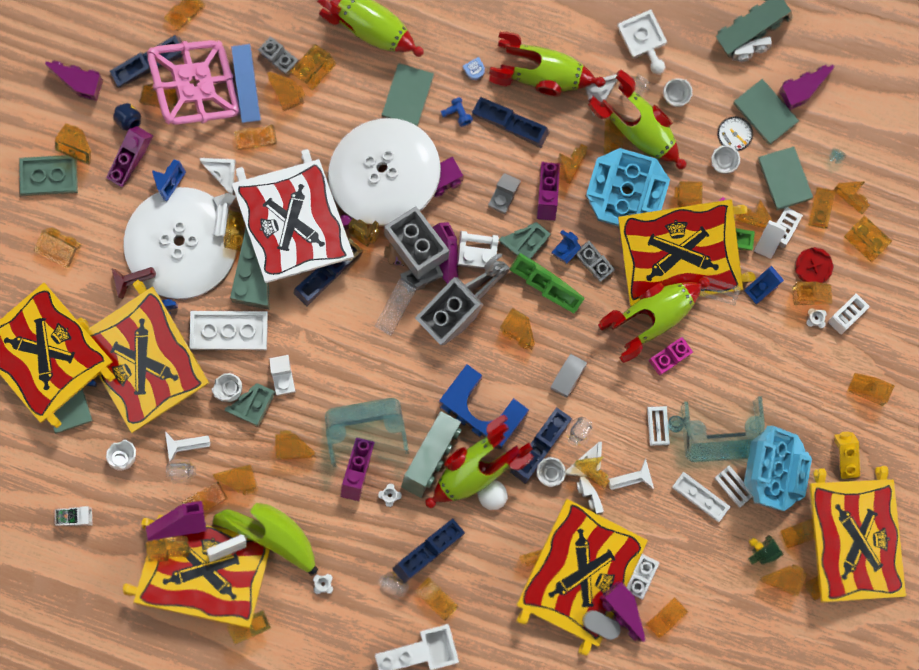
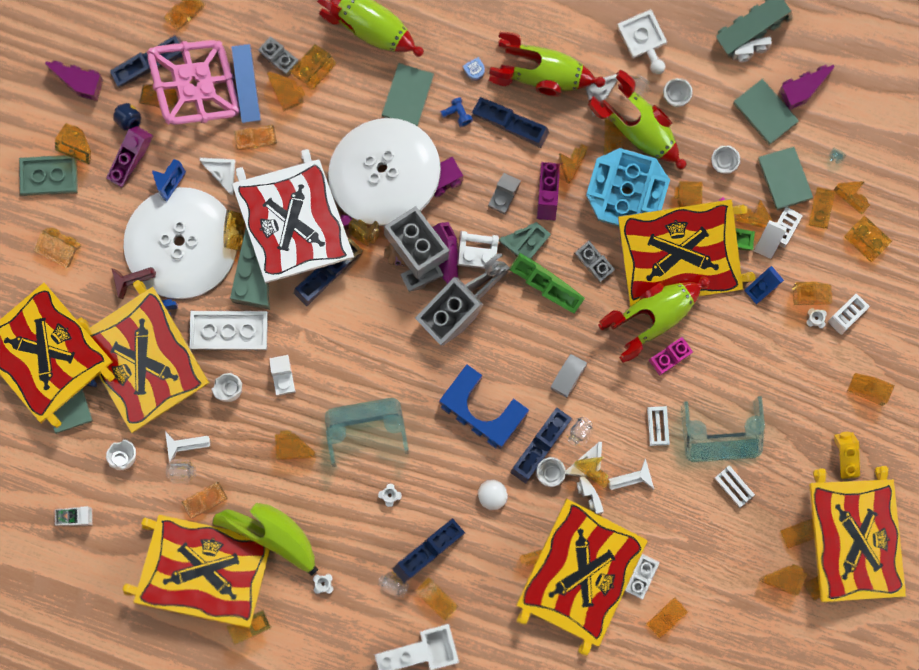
clear yellow slope [145,536,190,562] -> none
magenta slope [146,501,207,541] -> none
white tile [207,535,247,562] -> none
white piece [212,193,236,238] -> none
clear yellow slope [213,464,258,496] -> none
sand green wing [225,383,276,427] -> none
magenta slope [340,438,375,501] -> none
clear tile [375,277,418,336] -> none
wedge [401,411,461,498] -> none
piece [425,415,534,509] -> none
clear yellow slope [500,308,535,350] -> none
blue bracket [551,230,581,264] -> none
light grey tile [583,610,620,639] -> none
magenta slope [600,582,646,642] -> none
clear light blue hinge [668,416,684,433] -> none
white tile [672,472,730,523] -> none
clear tile [699,276,741,306] -> none
white sticker [717,117,753,151] -> none
medium azure piece [744,426,812,511] -> none
clear green piece [748,535,784,565] -> none
red tile [795,247,834,286] -> none

